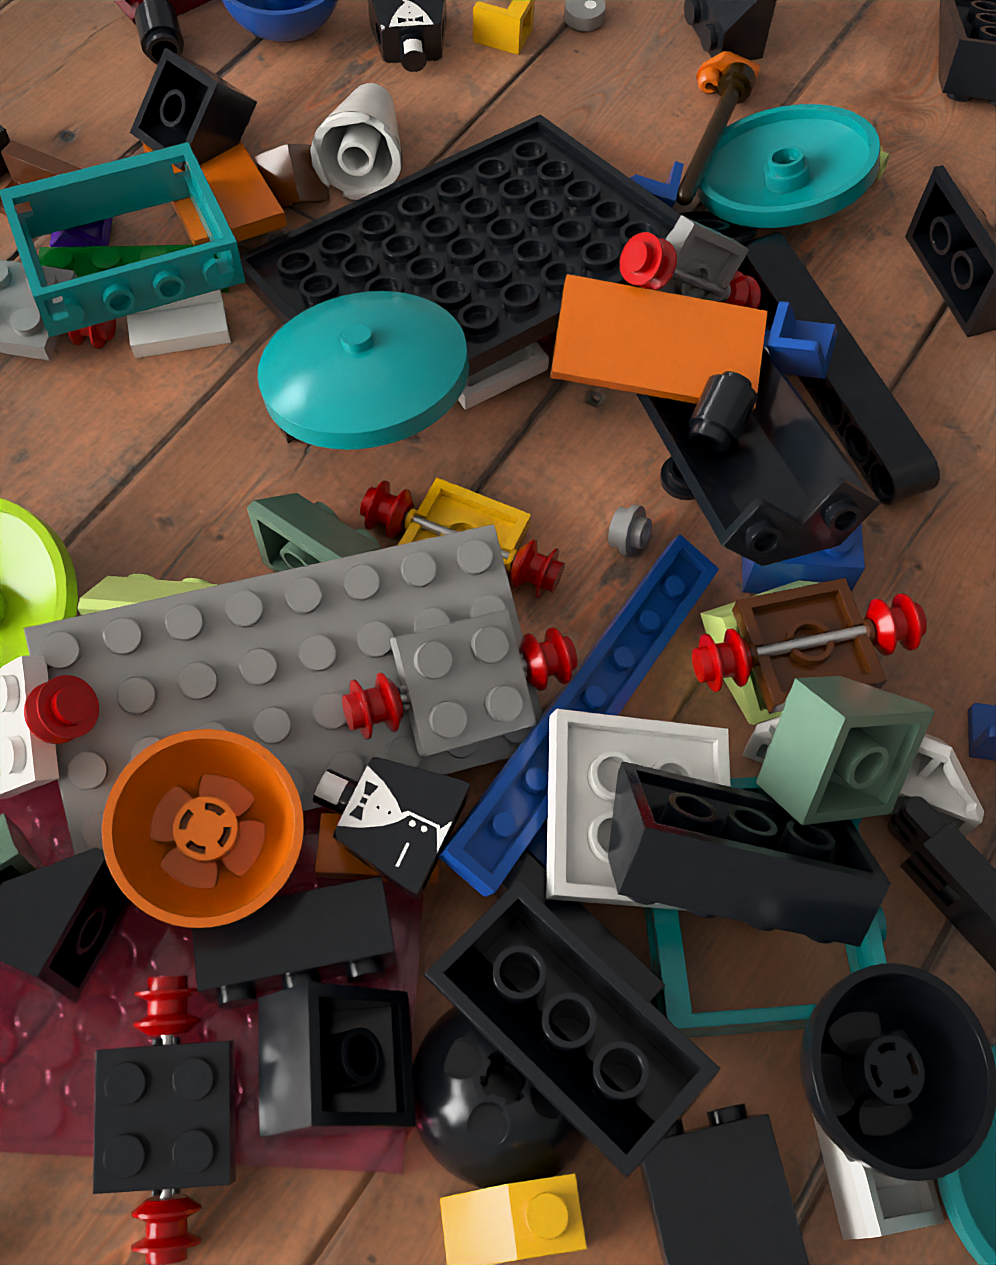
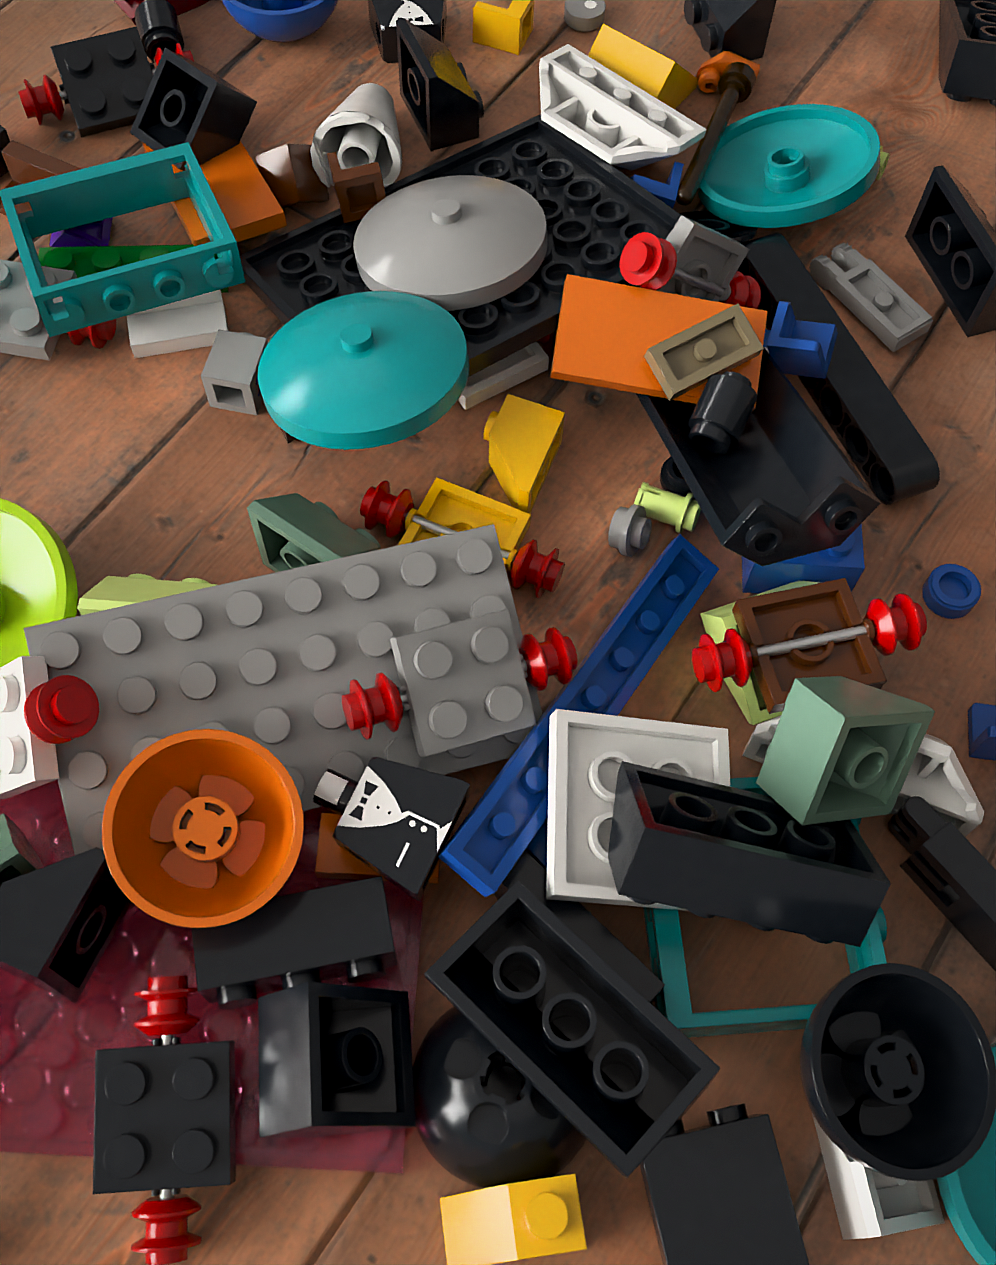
none -> black plate [18,26,194,137]
none -> light grey brick [201,329,268,415]
none -> reddish brown panel [327,152,386,223]
none -> light grey dish [353,175,548,311]
none -> black slope [396,18,484,151]
none -> yellow slope [483,394,565,514]
none -> white wedge [539,44,707,171]
none -> yellow slope [588,24,698,109]
none -> yellowish green pin [634,482,701,534]
none -> dark tan plate [644,304,764,401]
none -> light grey hinge [809,242,933,352]
none -> blue tile [922,564,981,619]

